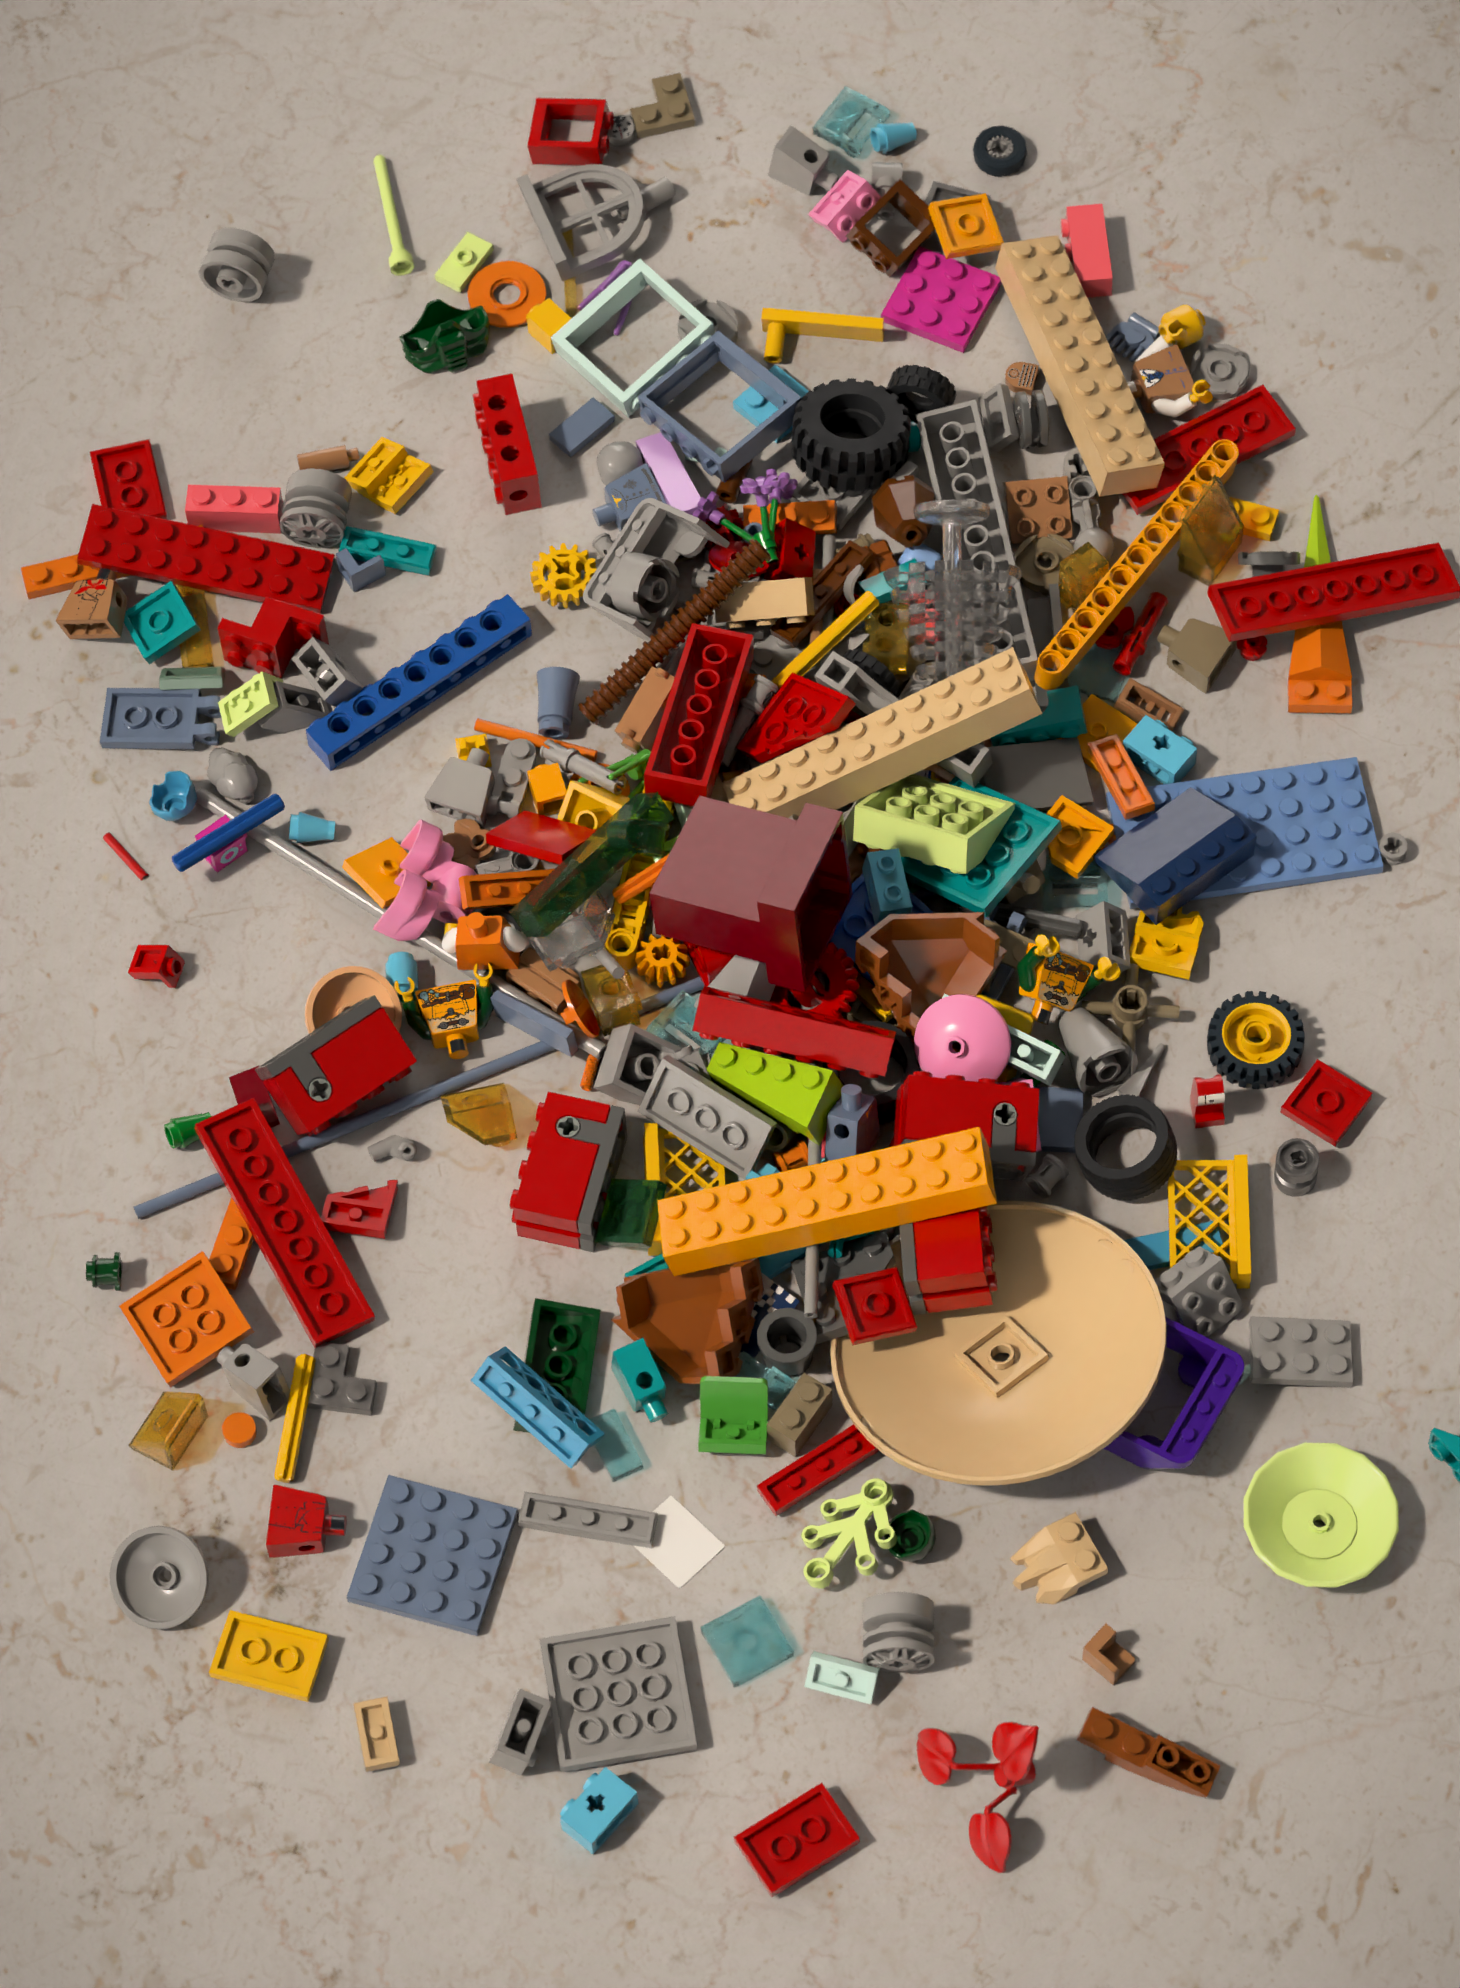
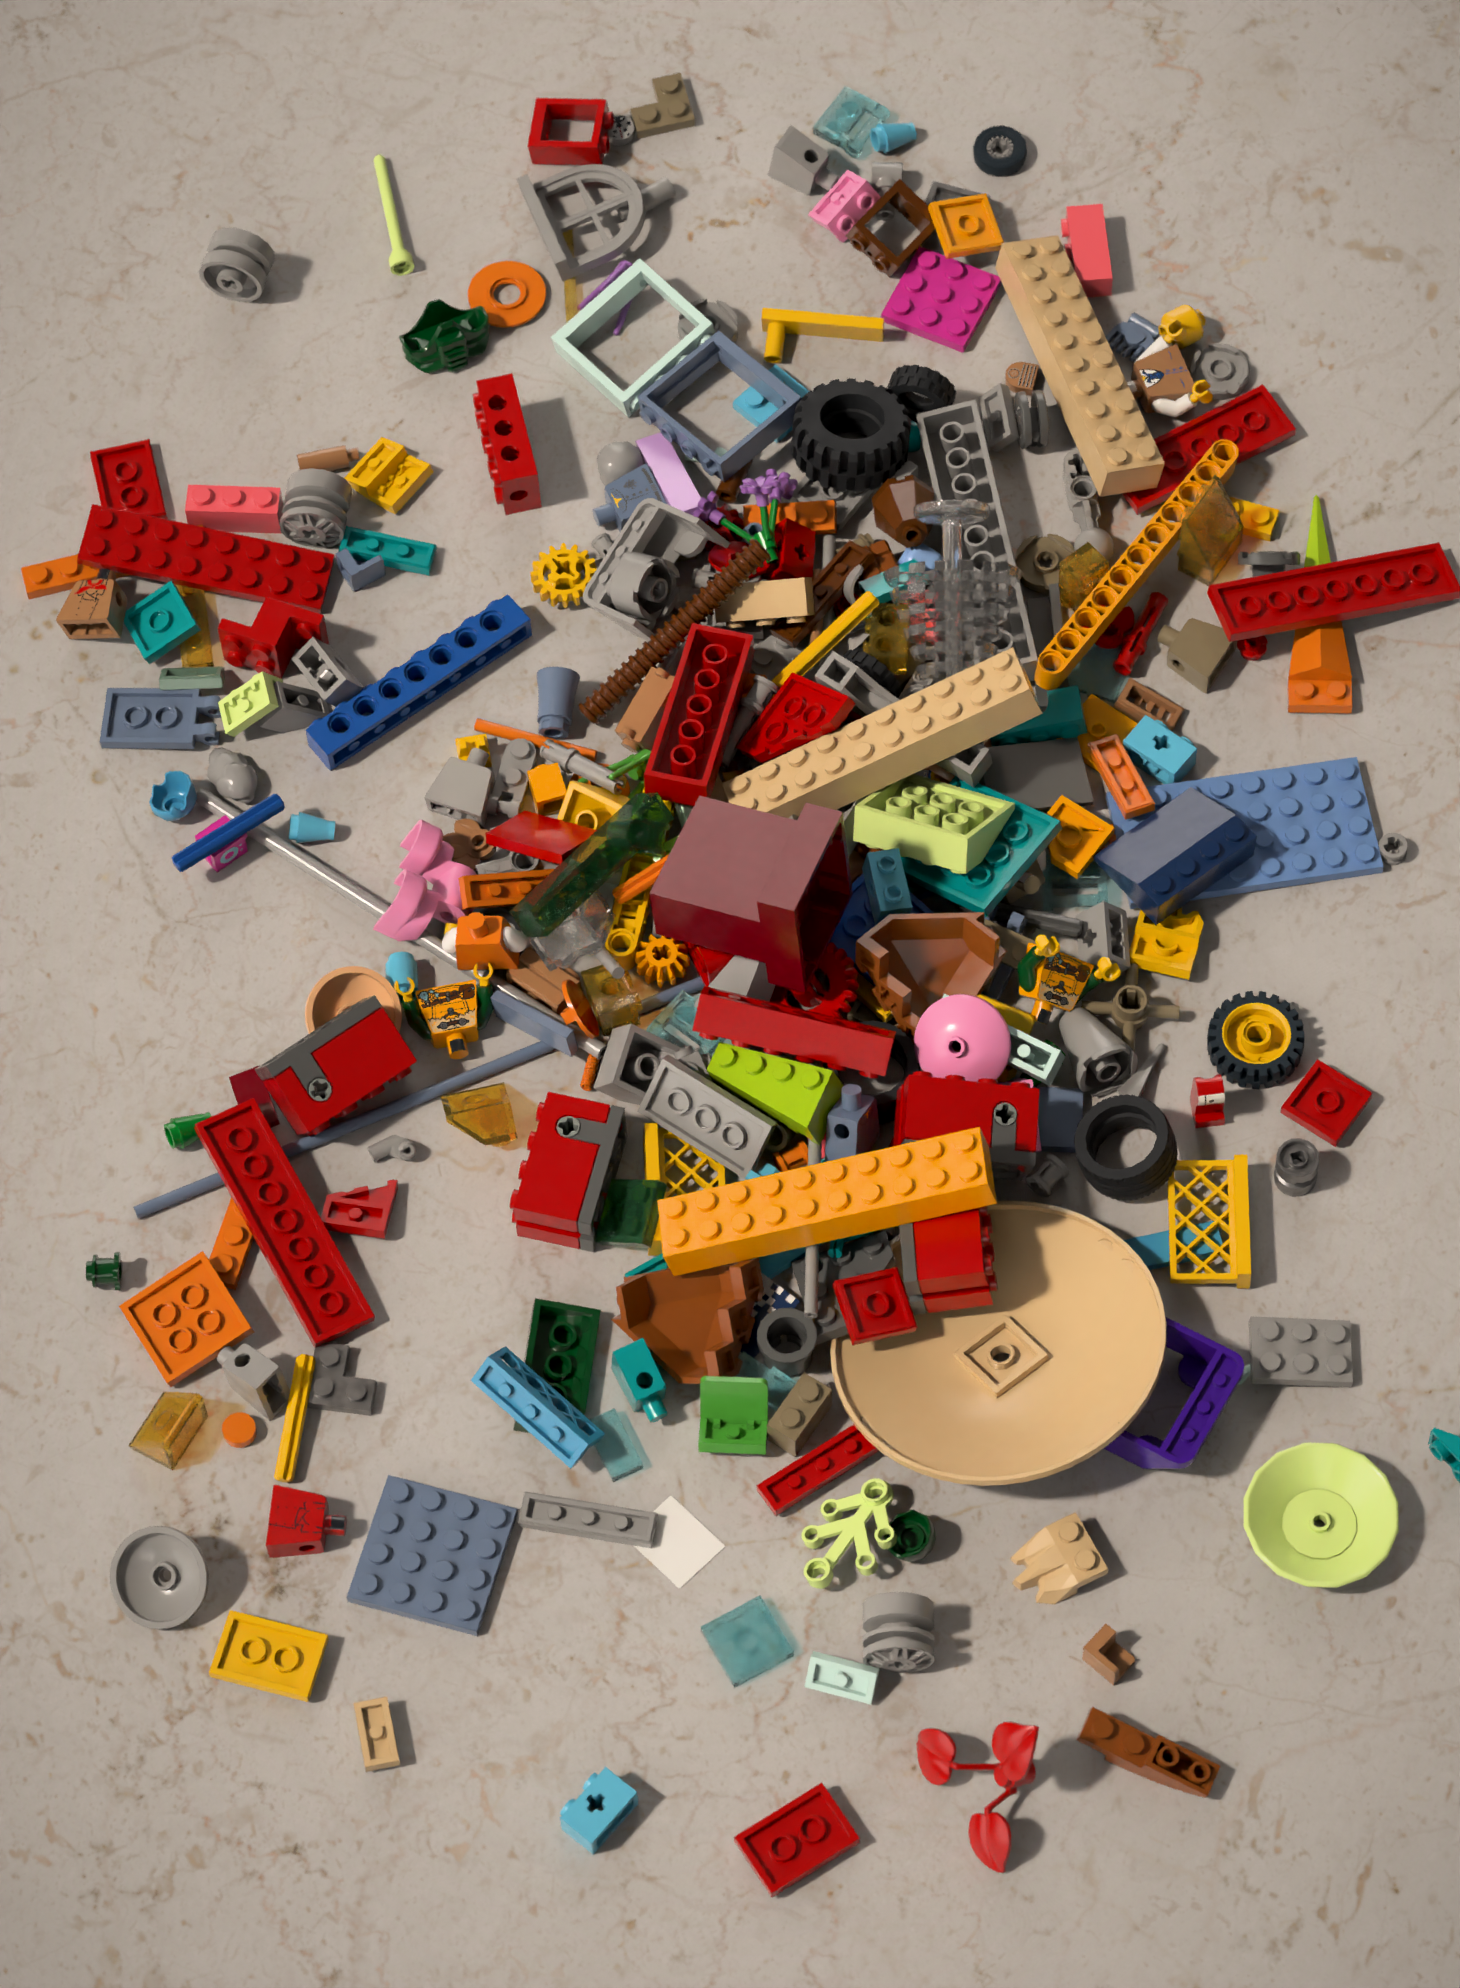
red piece [103,832,149,881] -> none
red bracket [128,945,185,988] -> none
light orange plate [342,837,431,909] -> none
yellowish green plate [435,232,494,293] -> none
light grey brick [489,1689,552,1776] -> none
yellow brick [526,298,572,354] -> none
light grey plate [540,1616,698,1772] -> none
sand blue tile [549,397,615,458] -> none
medium nougat bracket [1003,476,1073,544] -> none
light grey bracket [1155,1246,1243,1338] -> none

